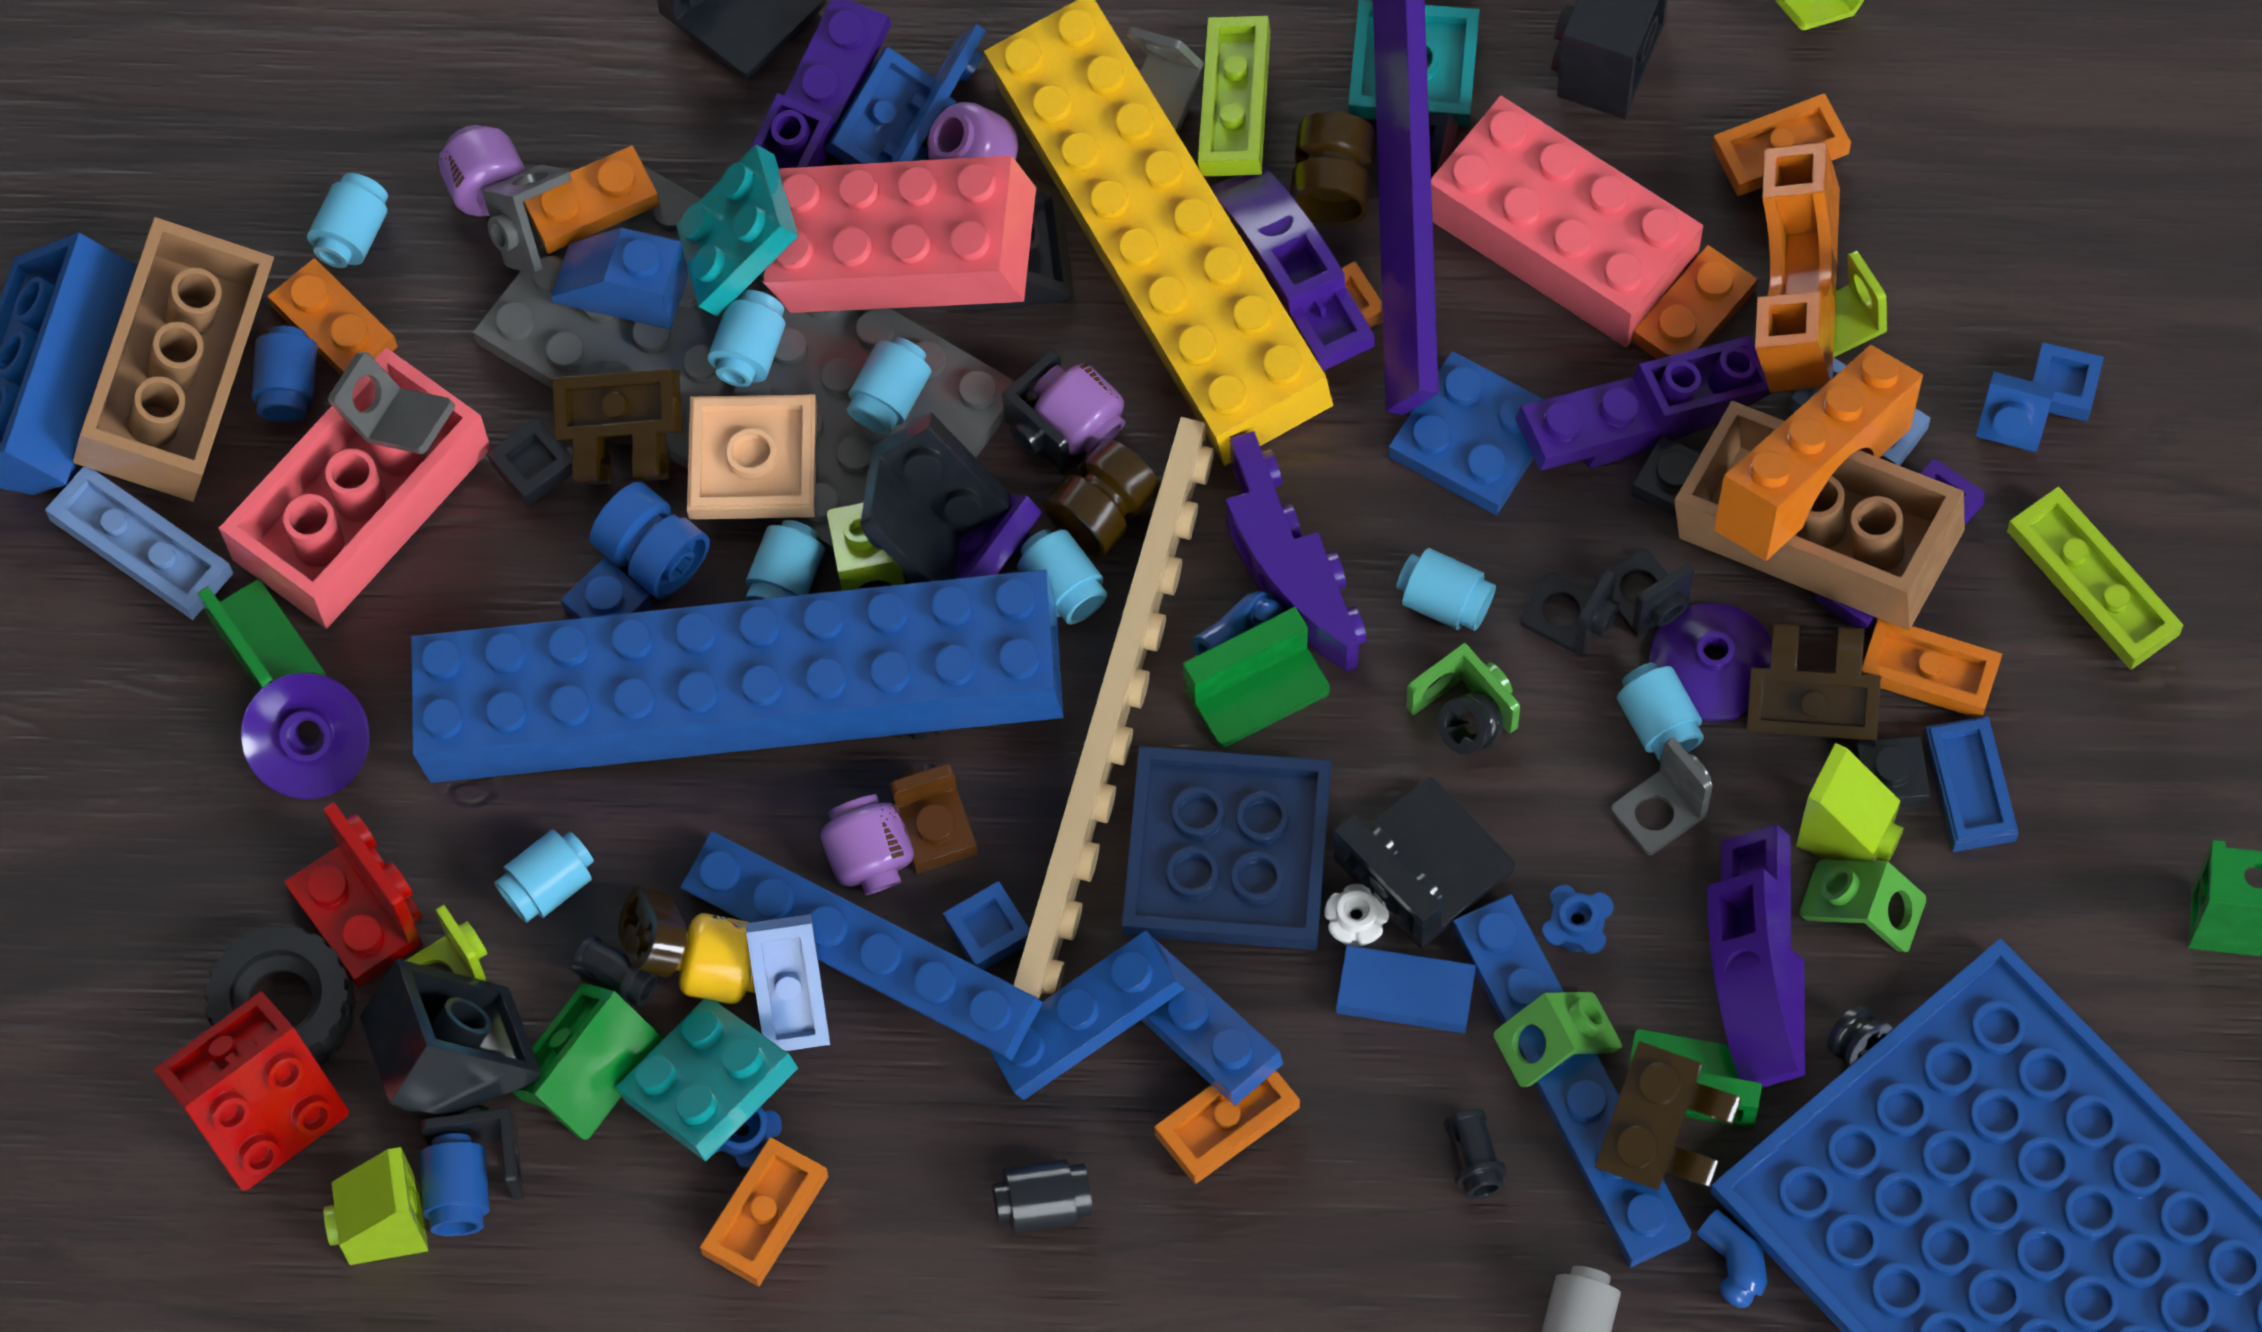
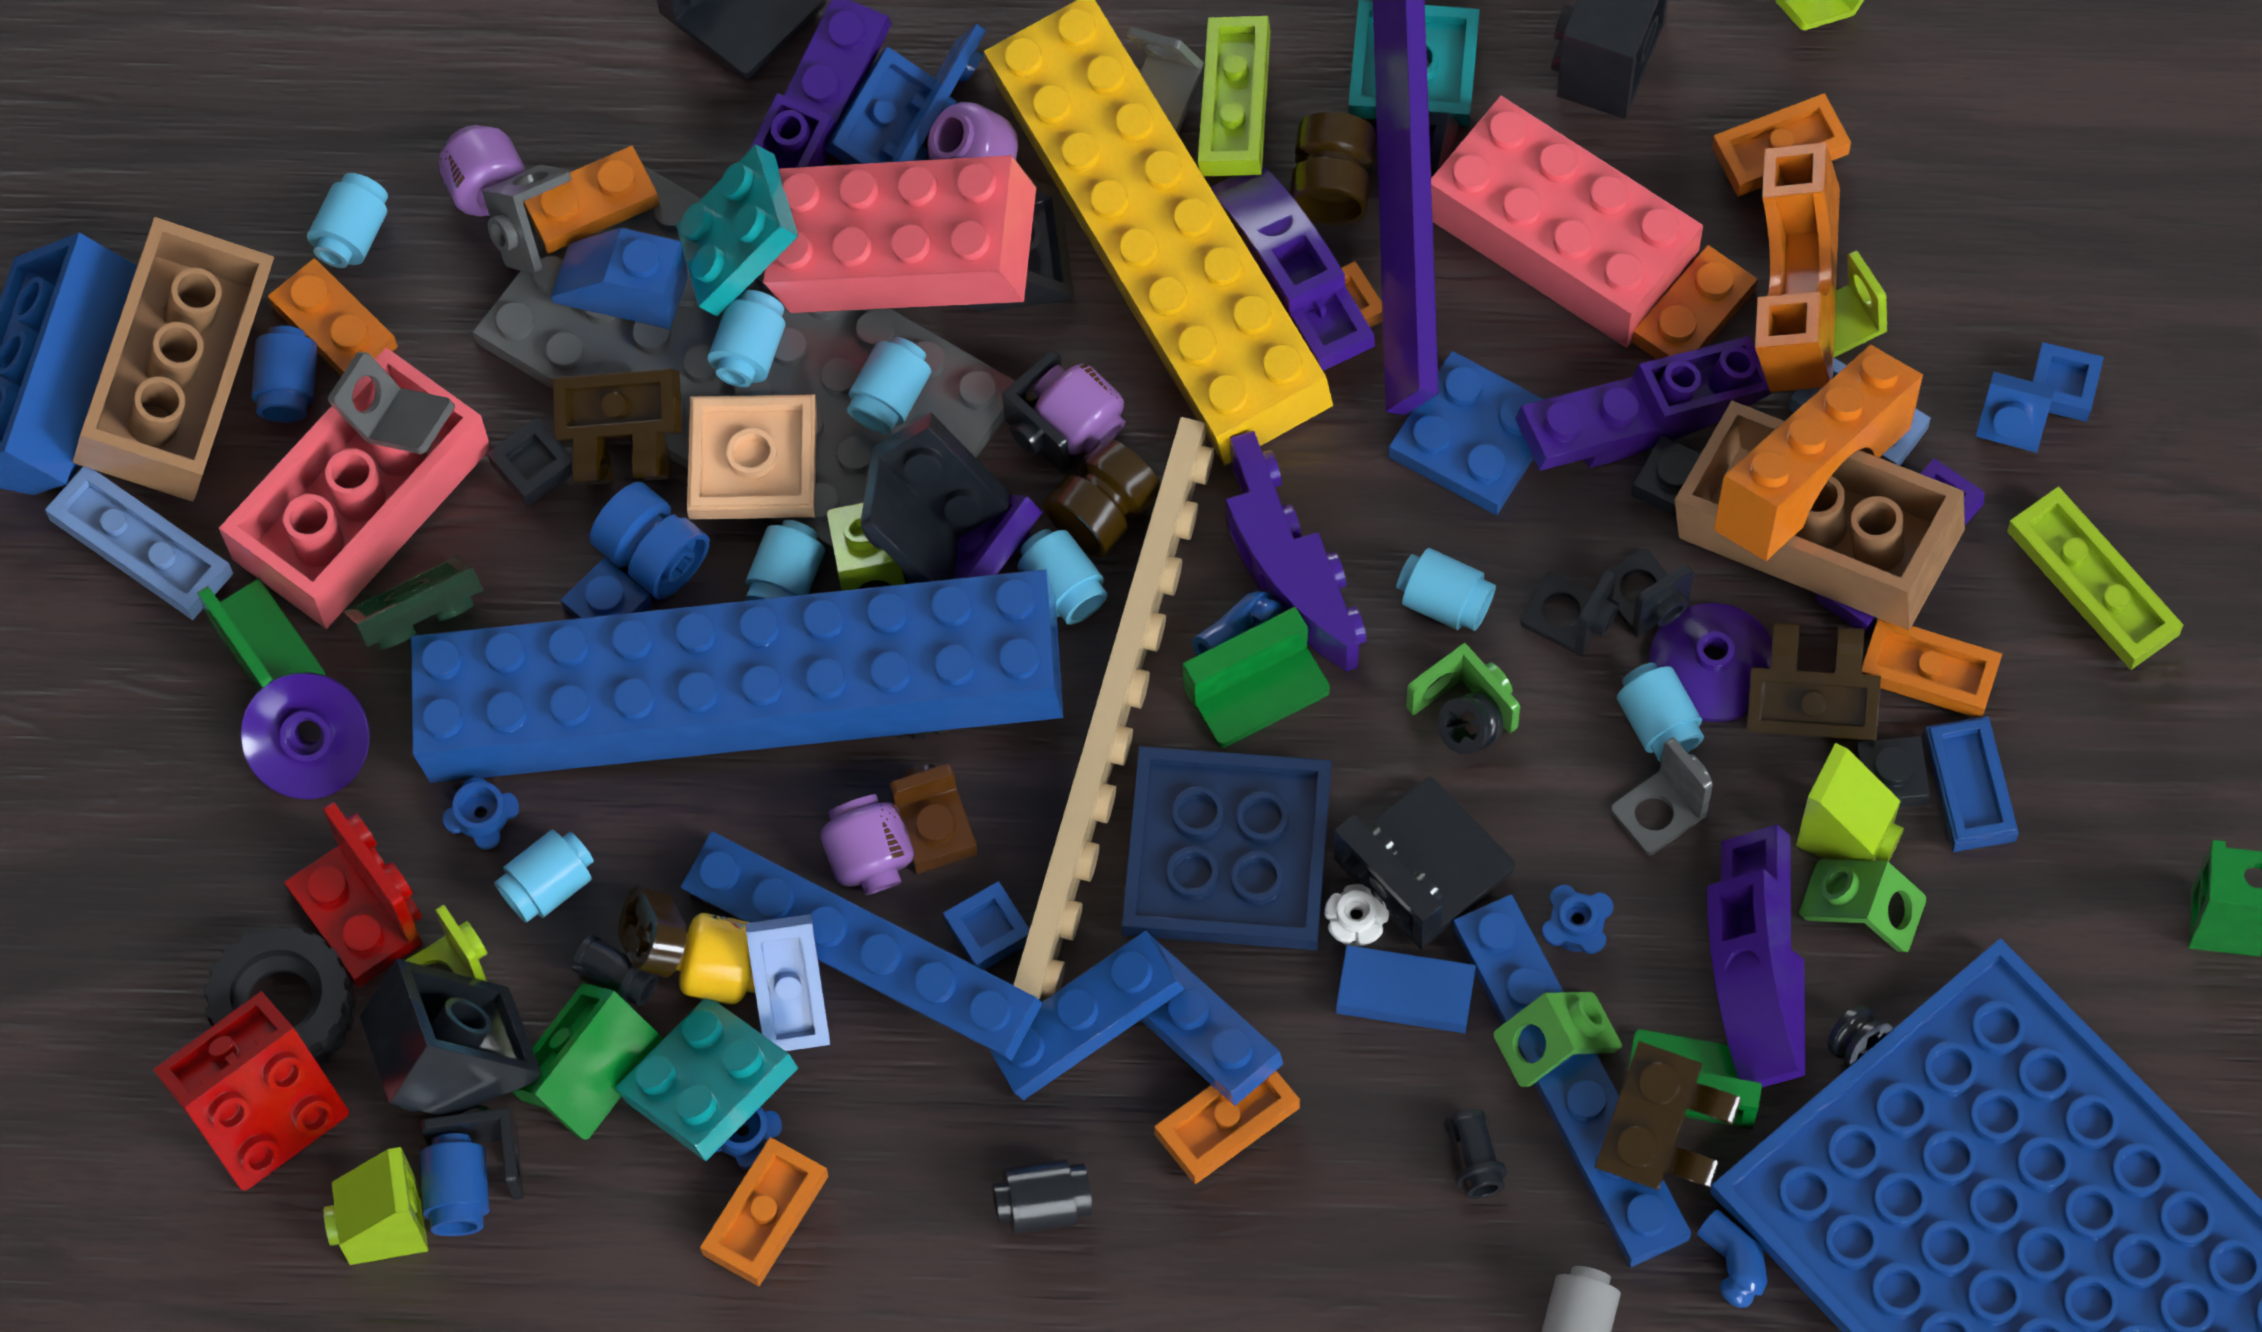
none -> clear green plate [343,556,484,650]
none -> blue plate [443,777,520,849]

